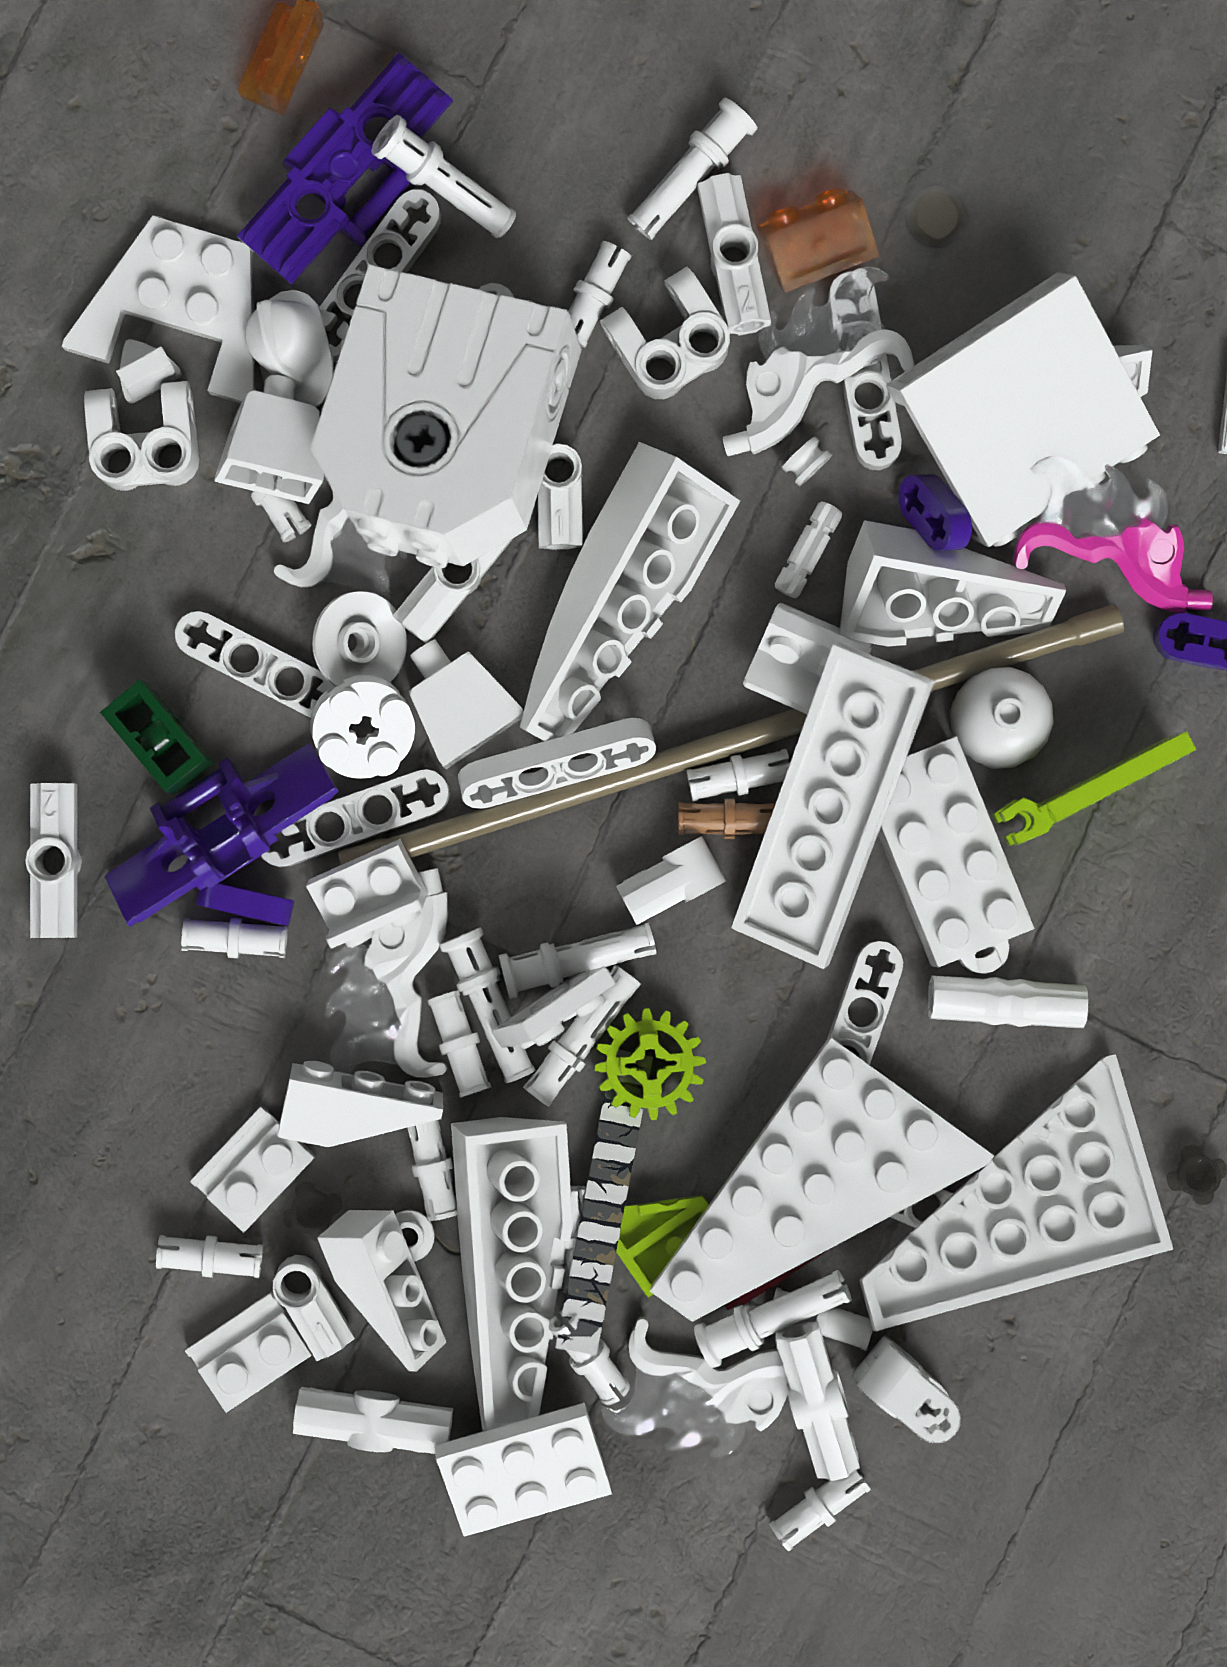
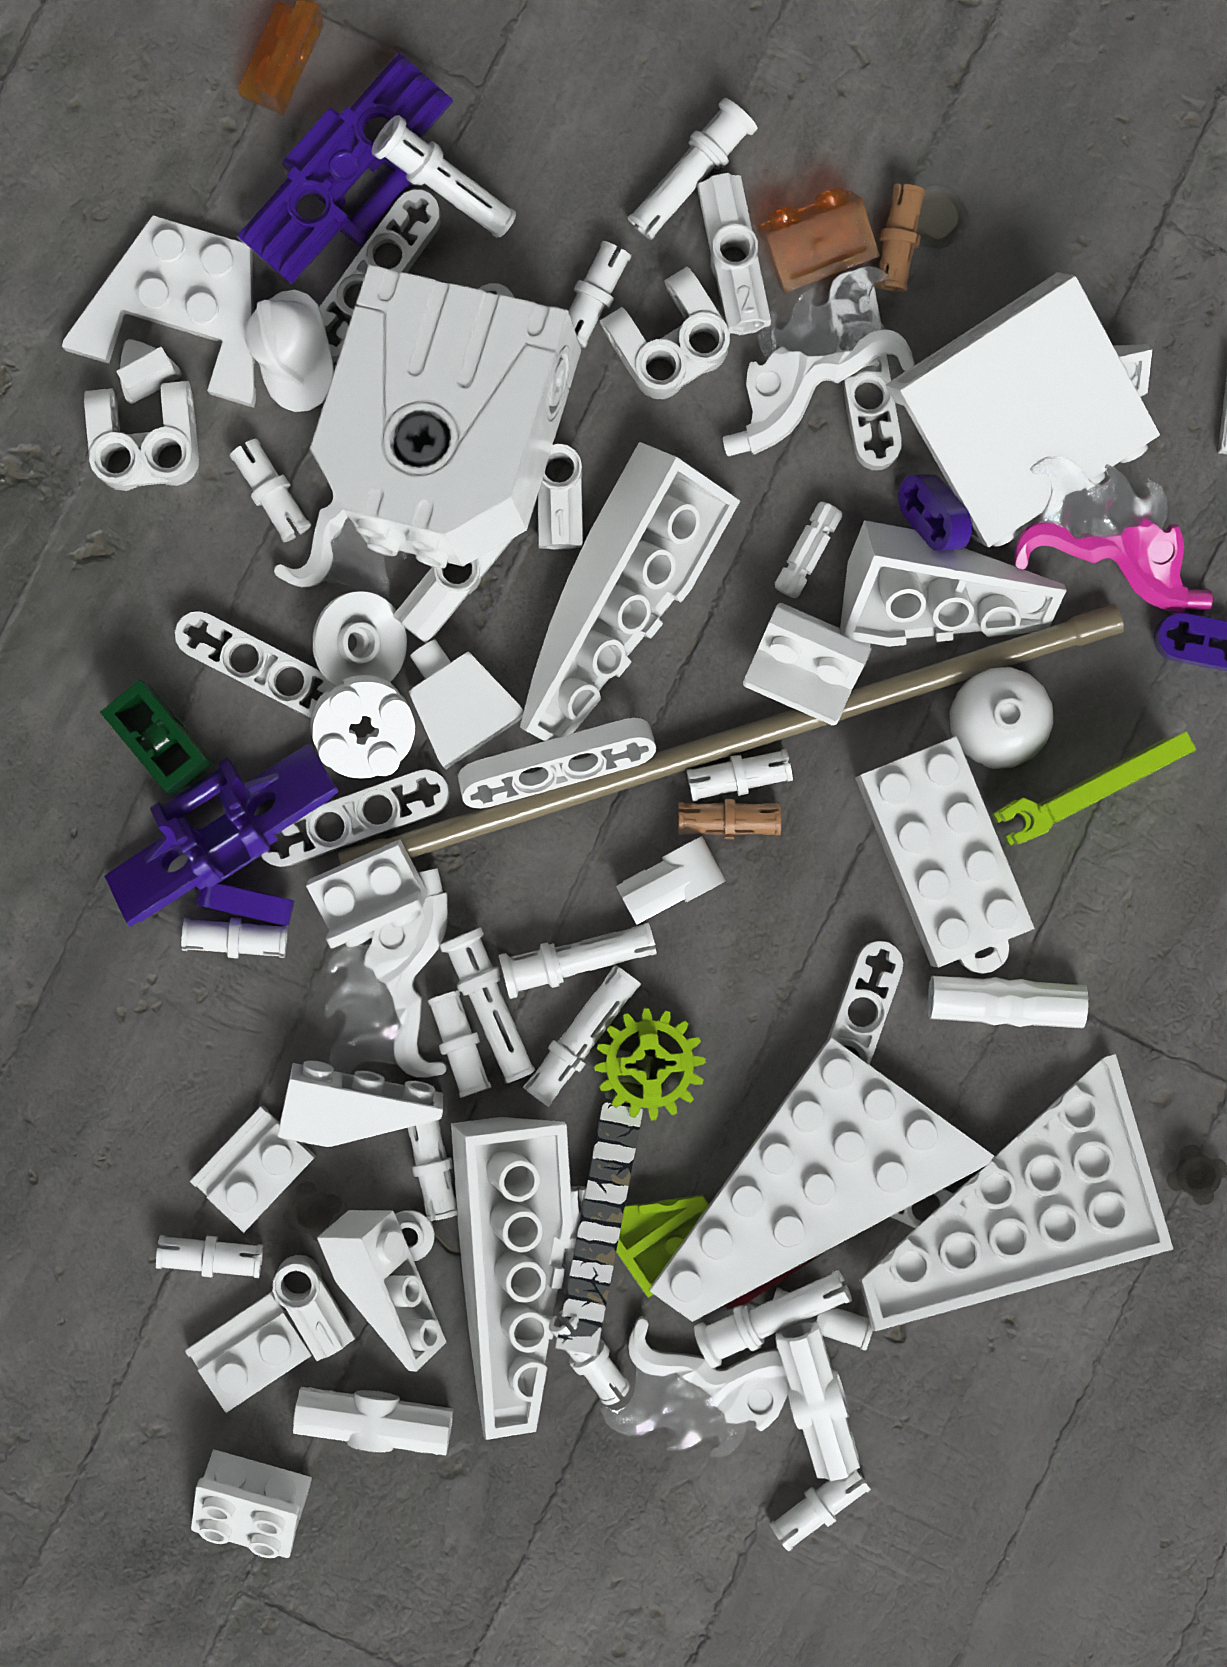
white piece [25,783,82,938] -> none
white torso [214,375,324,504] -> none
white plate [435,1403,612,1536] -> none
white plate [491,966,616,1050] -> none
white plate [731,642,934,969] -> none
white bush [782,436,833,486] -> none
white piece [852,1335,960,1443] -> none
none -> white bracket [191,1449,312,1558]
none -> medium nougat pin [874,183,926,292]

